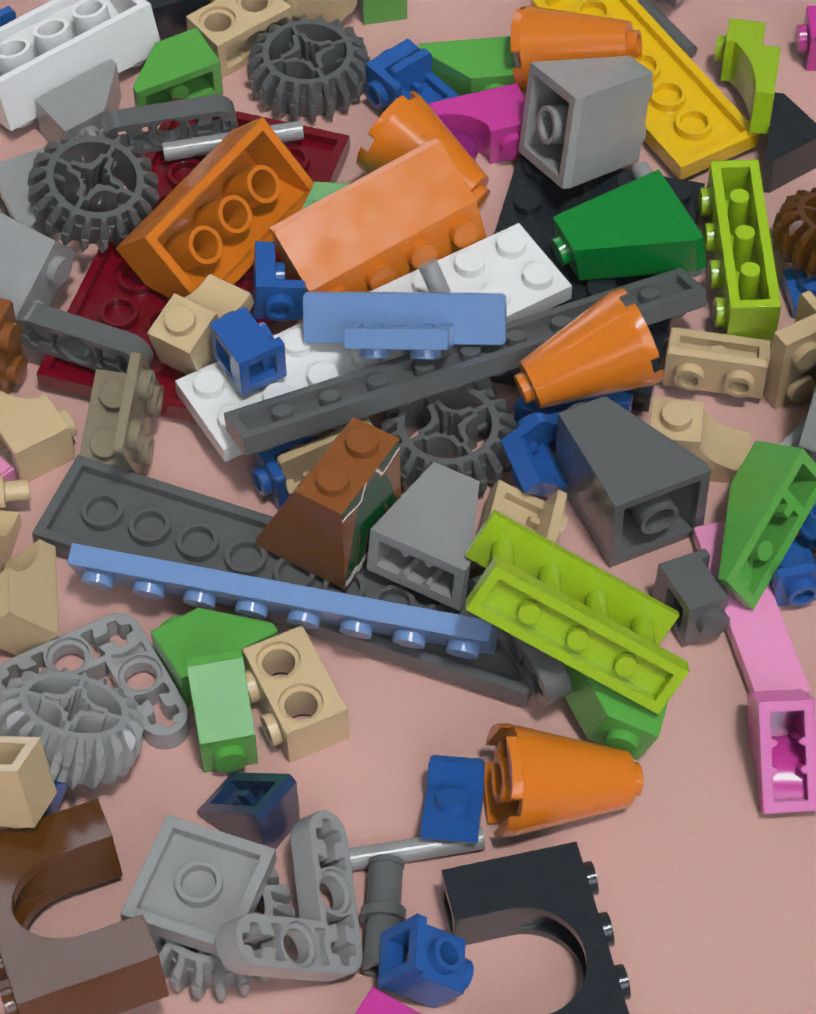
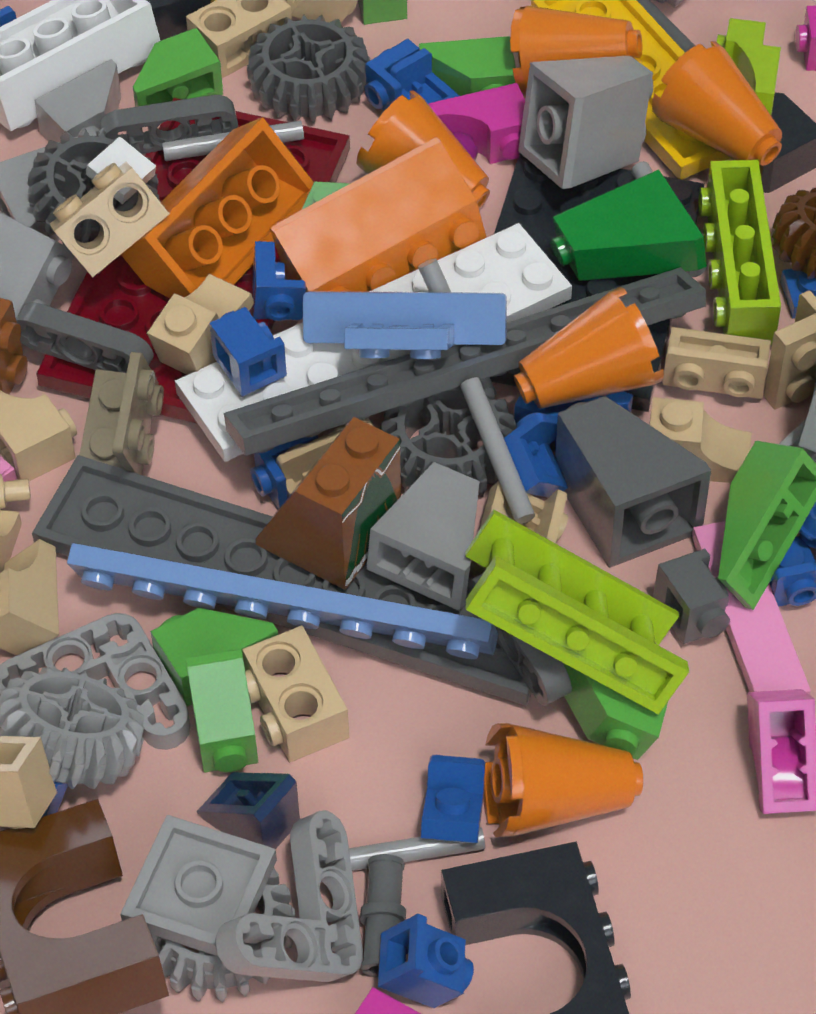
none -> tan brick [50,161,170,277]
none -> white tile [86,137,156,204]
none -> light grey bar [460,377,535,524]
none -> orange cone [652,41,782,166]

